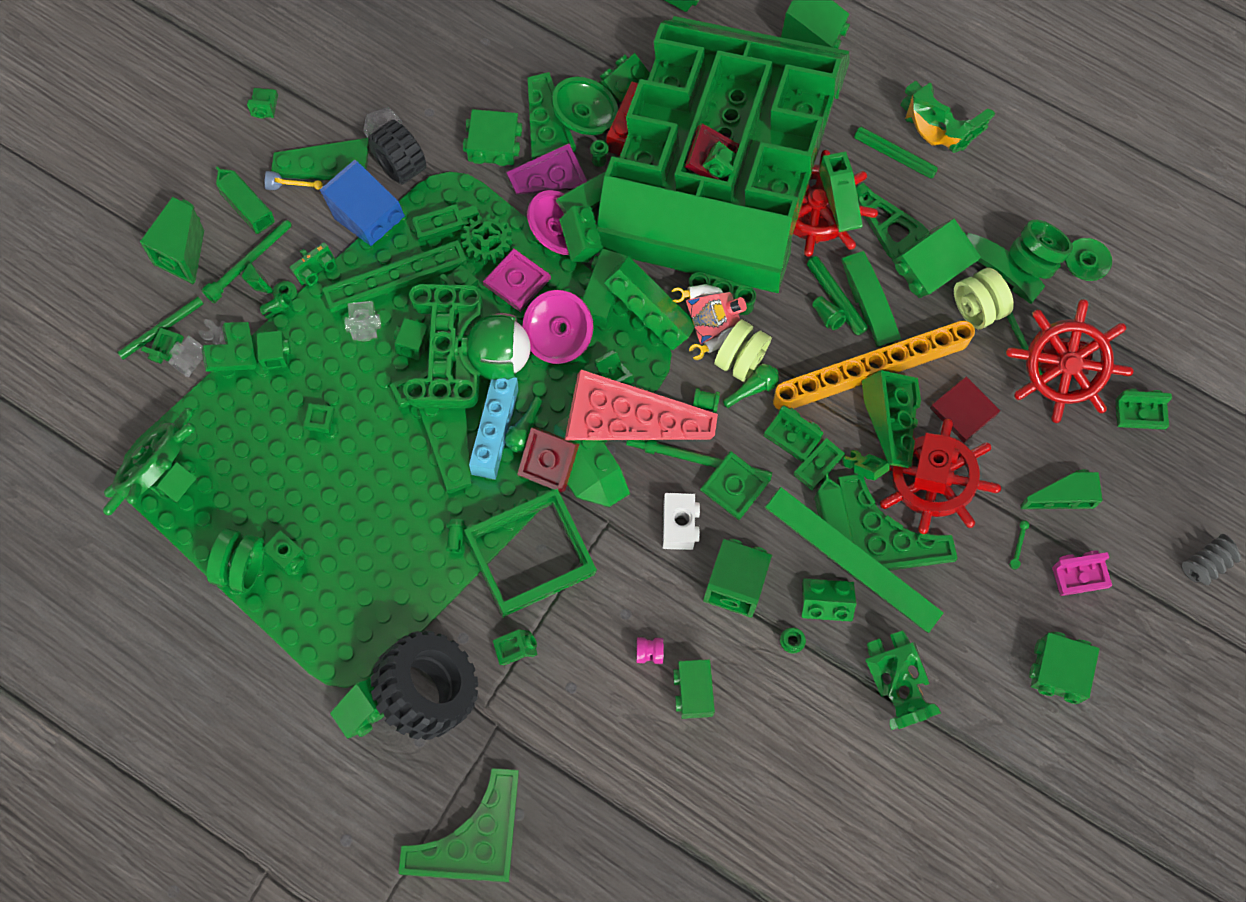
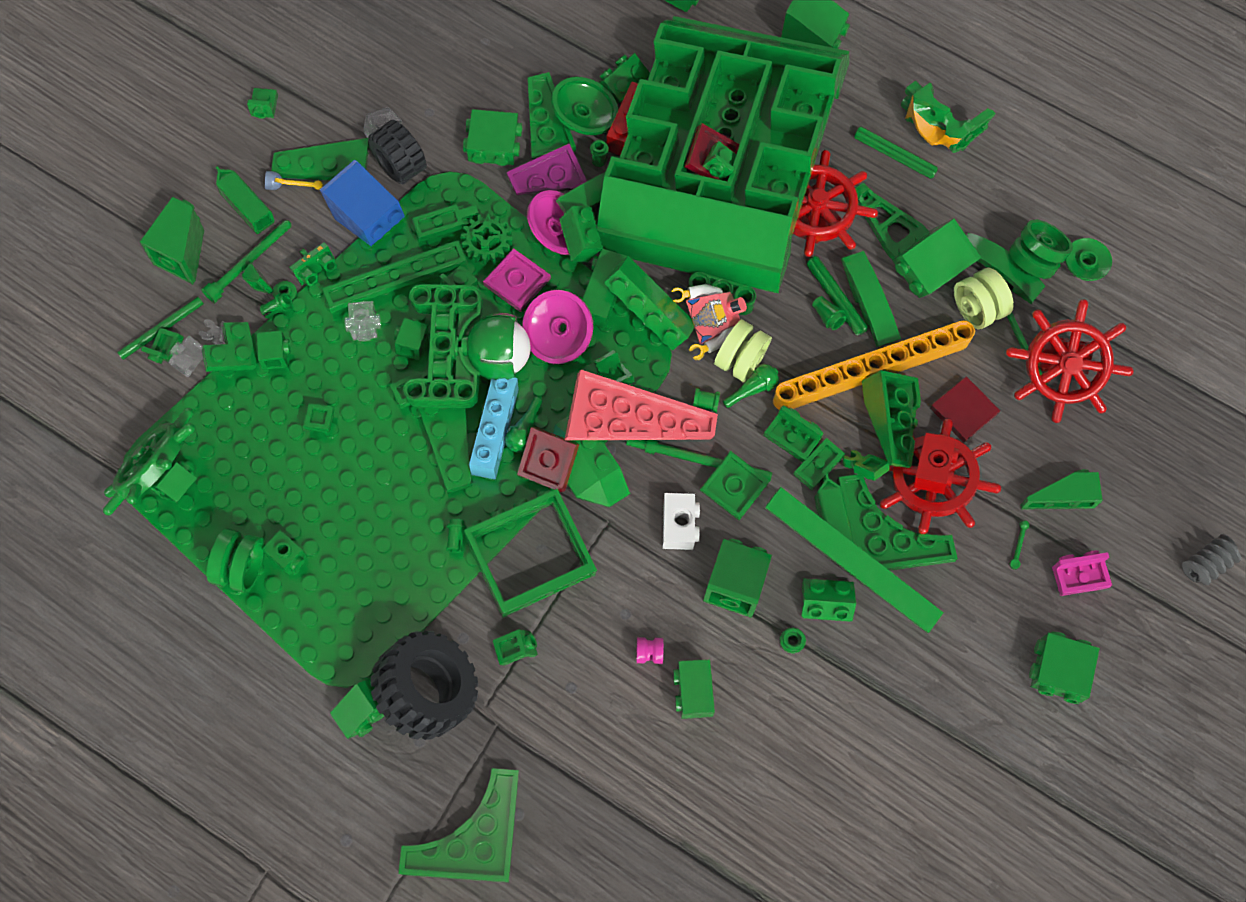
slope [819,151,863,232] -> none
green hips [866,630,941,730] -> none
green bracket [1115,389,1172,430] -> none

